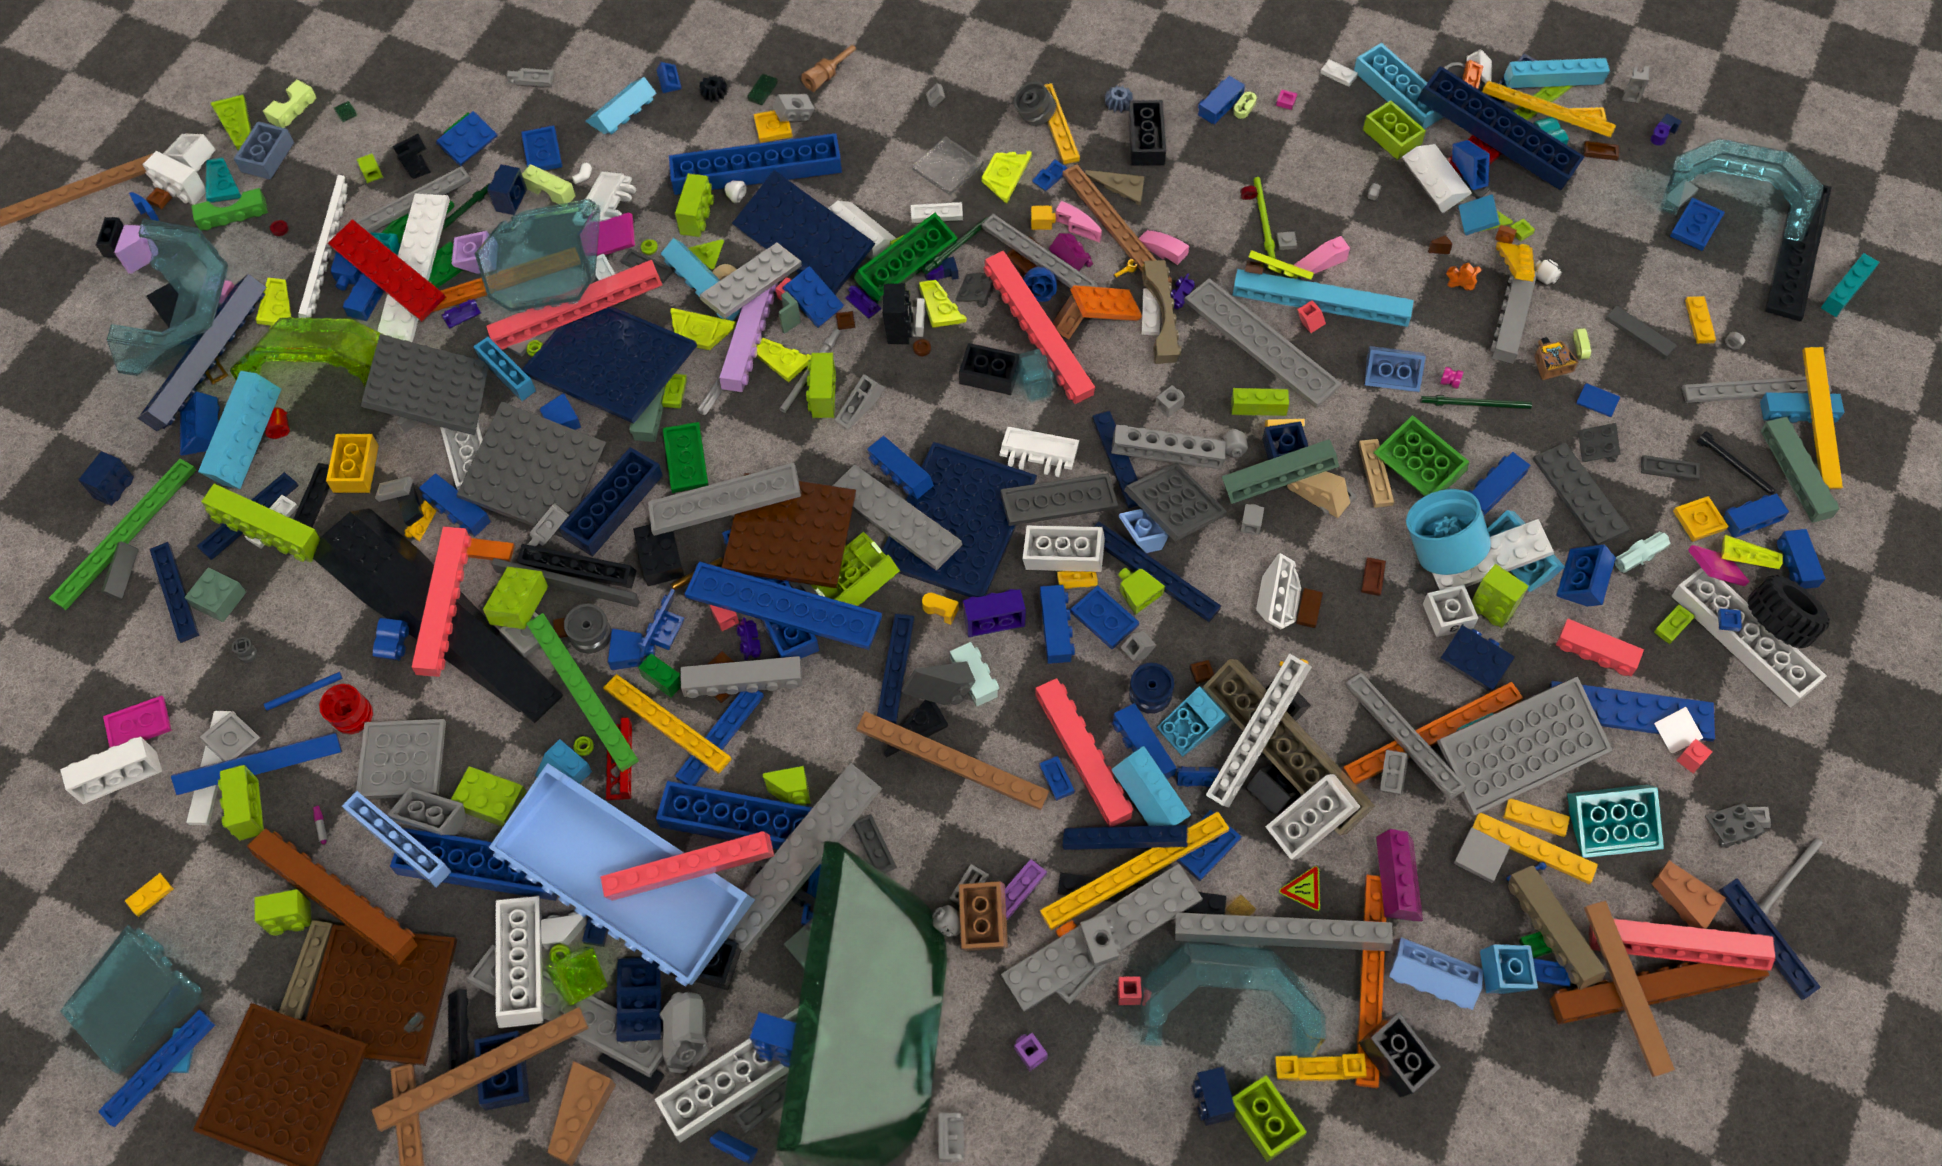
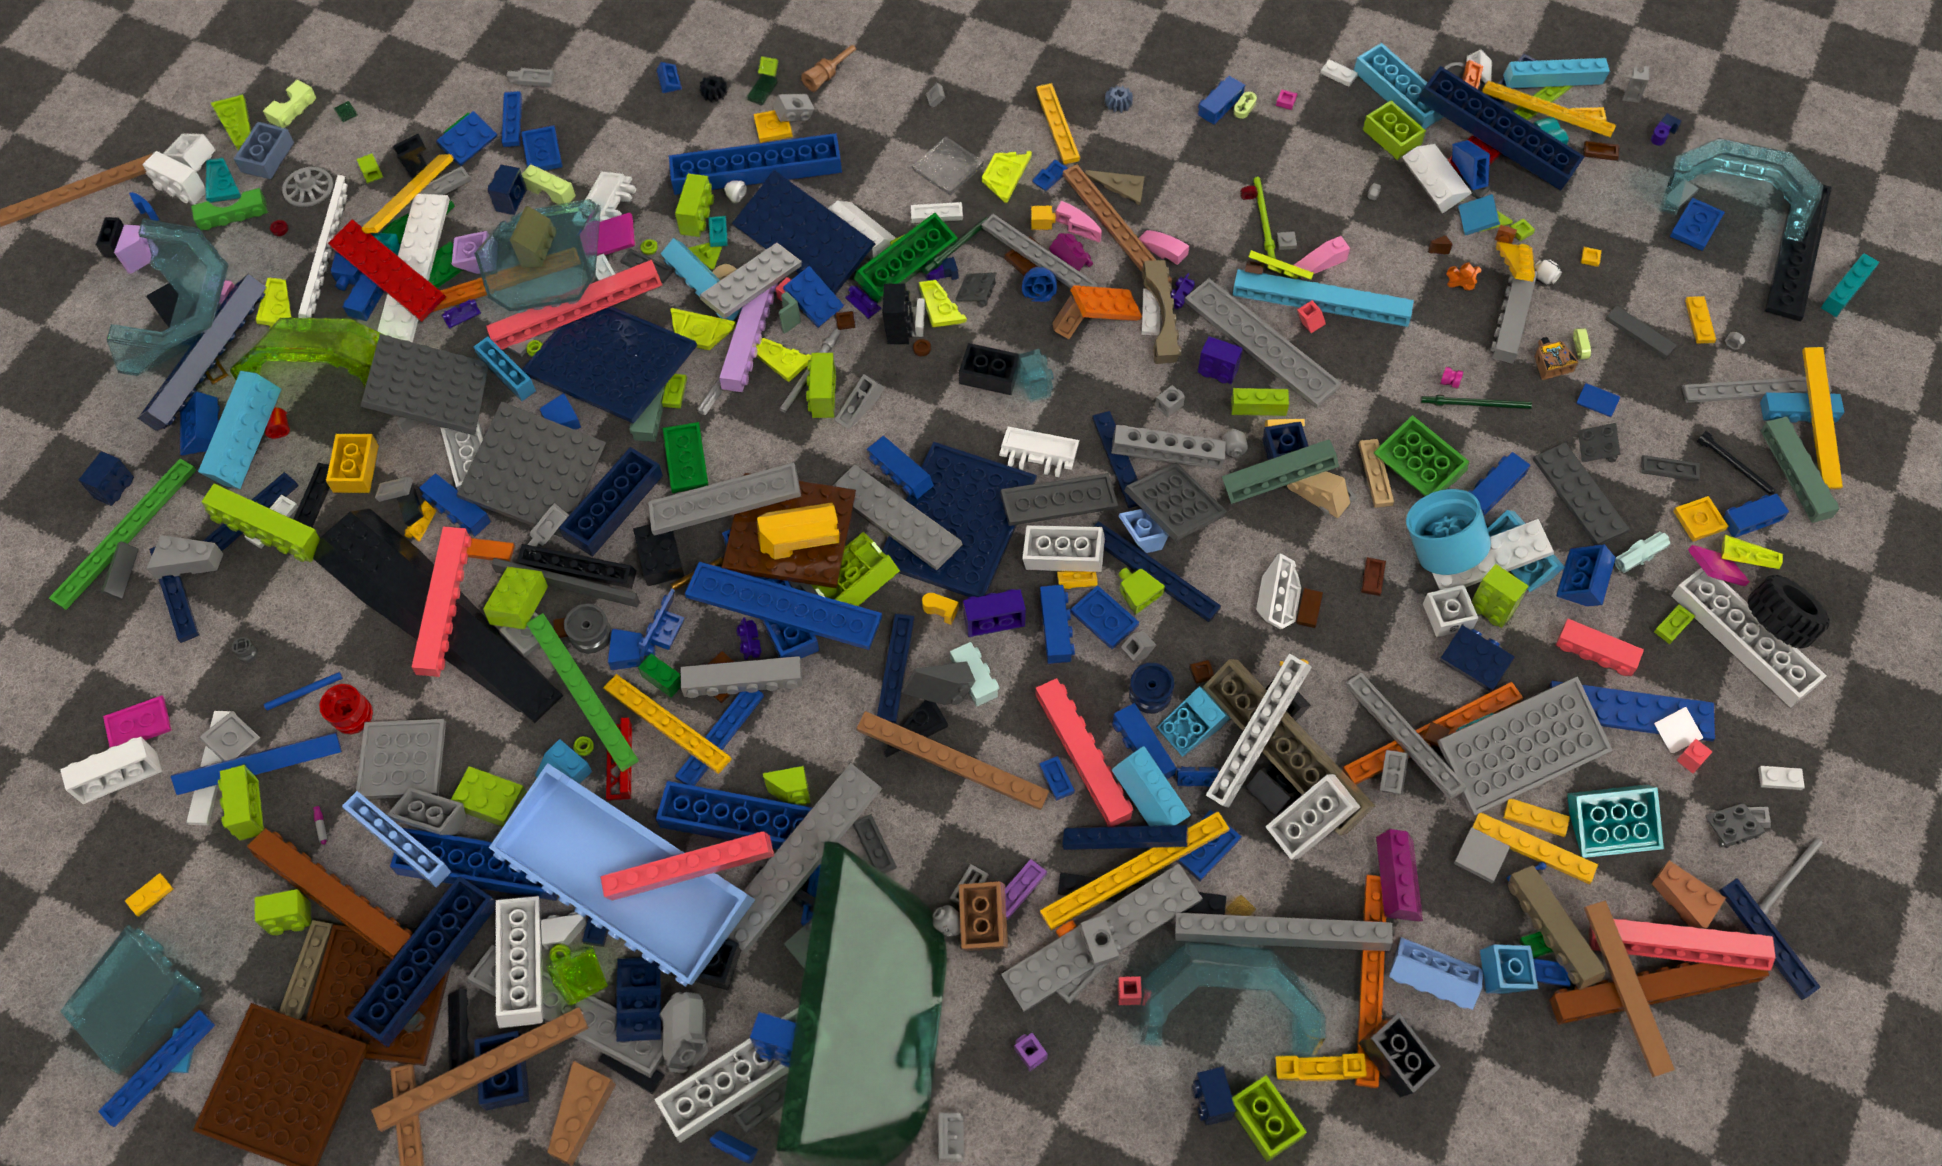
dark orange plate [146,187,173,209] -> none
sand green brick [184,567,246,622] -> none
blue brick [373,618,409,661] -> none
dark green bar [442,183,490,231] -> none
white arm [572,163,592,184] -> none
medium azure slope [585,77,656,134] -> none
coral brick [710,605,739,631] -> none
coral brick [984,250,1095,404] -> none
dark grey wheel [1014,81,1056,126] -> none
yellow hand [1114,259,1138,278] -> none
black brick [1128,100,1166,166] -> none
light grey brick [1240,504,1264,535] -> none
piece [1279,866,1320,911] -> none
medium blue slope [1365,346,1426,392] -> none
blue plate [1718,608,1742,632] -> none
blue brick [1777,529,1826,589] -> none
none -> light grey wedge [147,535,223,579]
none -> light grey wheel [282,167,333,207]
none -> dark blue brick [347,876,496,1047]
none -> yellow tile [362,154,454,233]
none -> blue plate [502,91,522,147]
none -> olive slope [510,206,556,267]
none -> teal plate [709,216,728,247]
none -> yellow brick [757,503,839,559]
none -> lime tile [758,57,778,77]
none -> dark purple brick [1198,336,1243,384]
none -> reddish brown tile [1424,722,1450,748]
none -> yellow tile [1581,247,1602,267]
none -> white plate [1758,766,1805,790]

